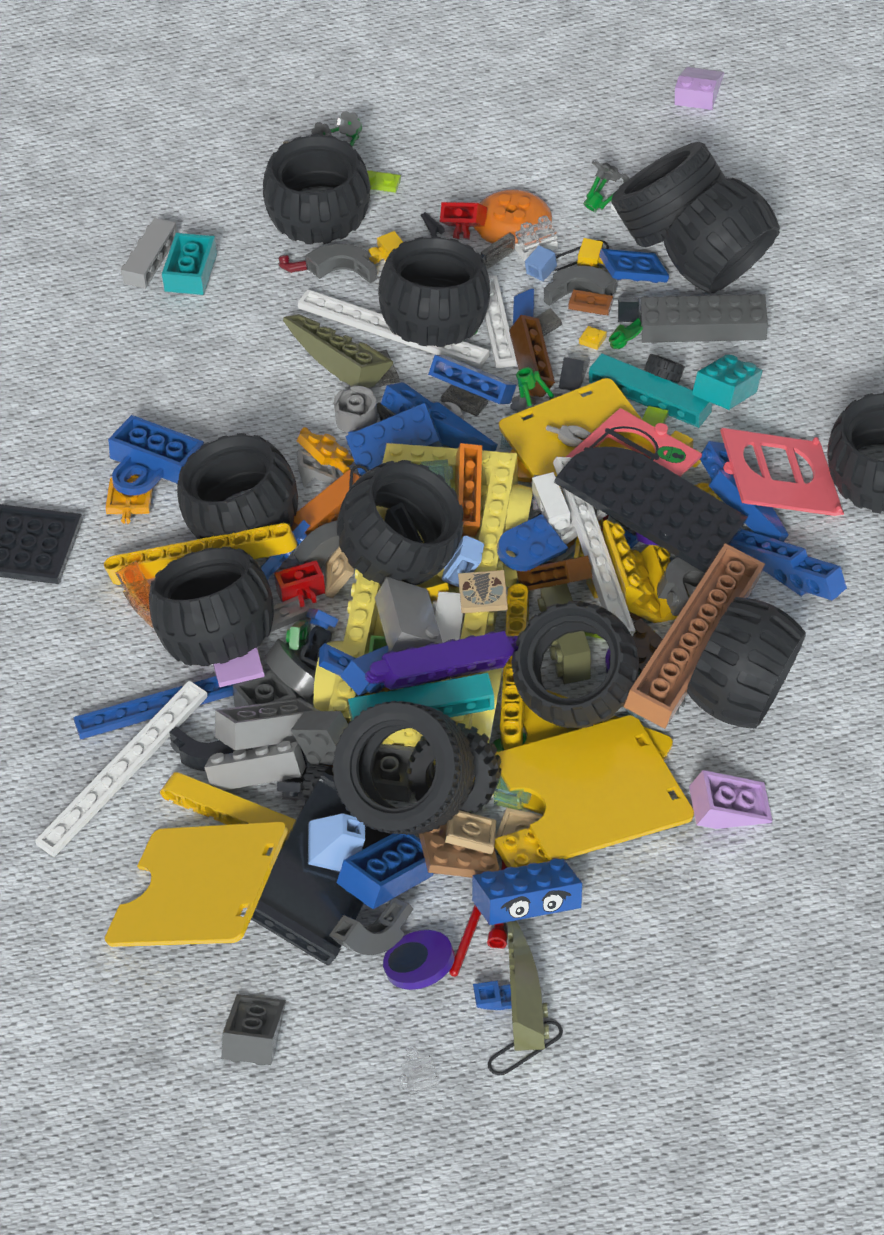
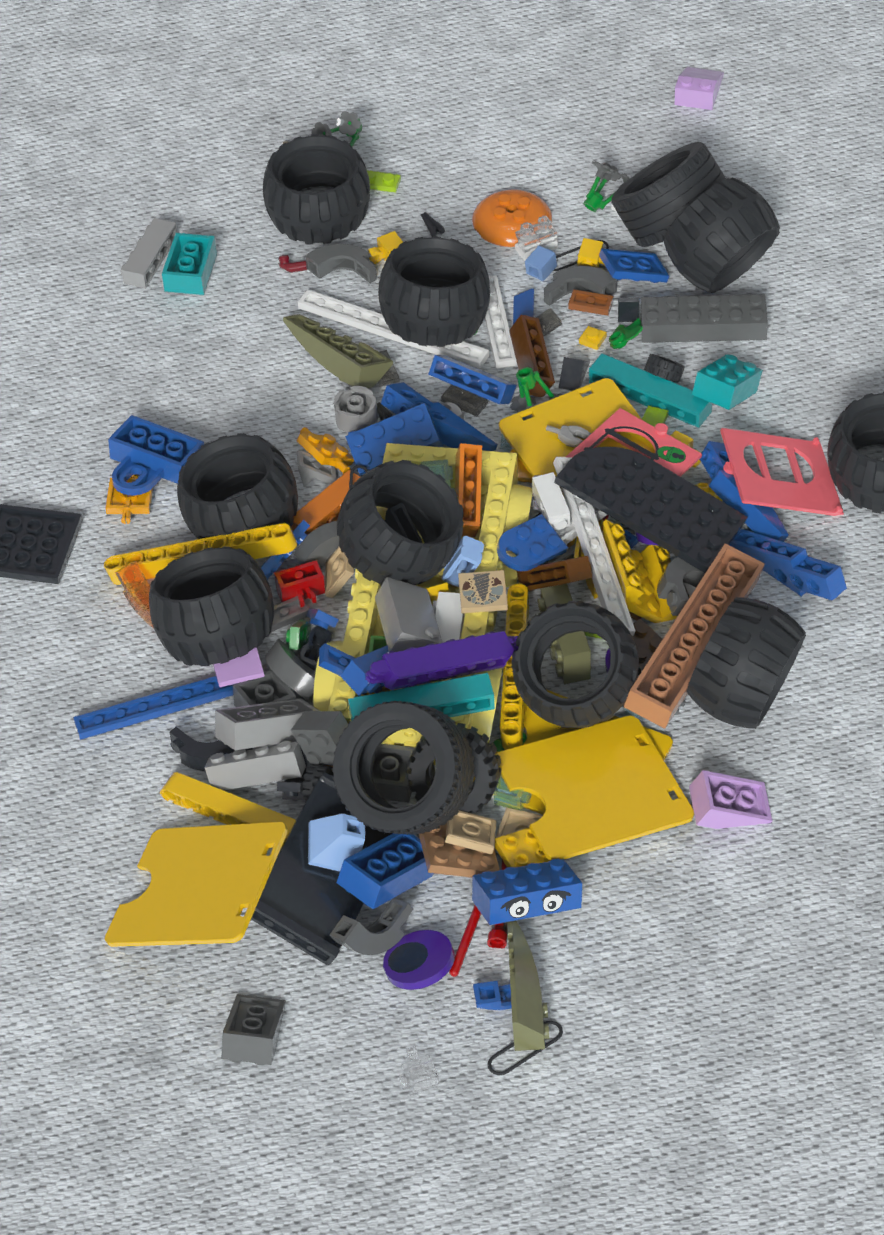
white plate [35,681,207,857] -> none
red brick [440,202,488,240] -> none
clear smoke plate [481,233,515,269] -> none

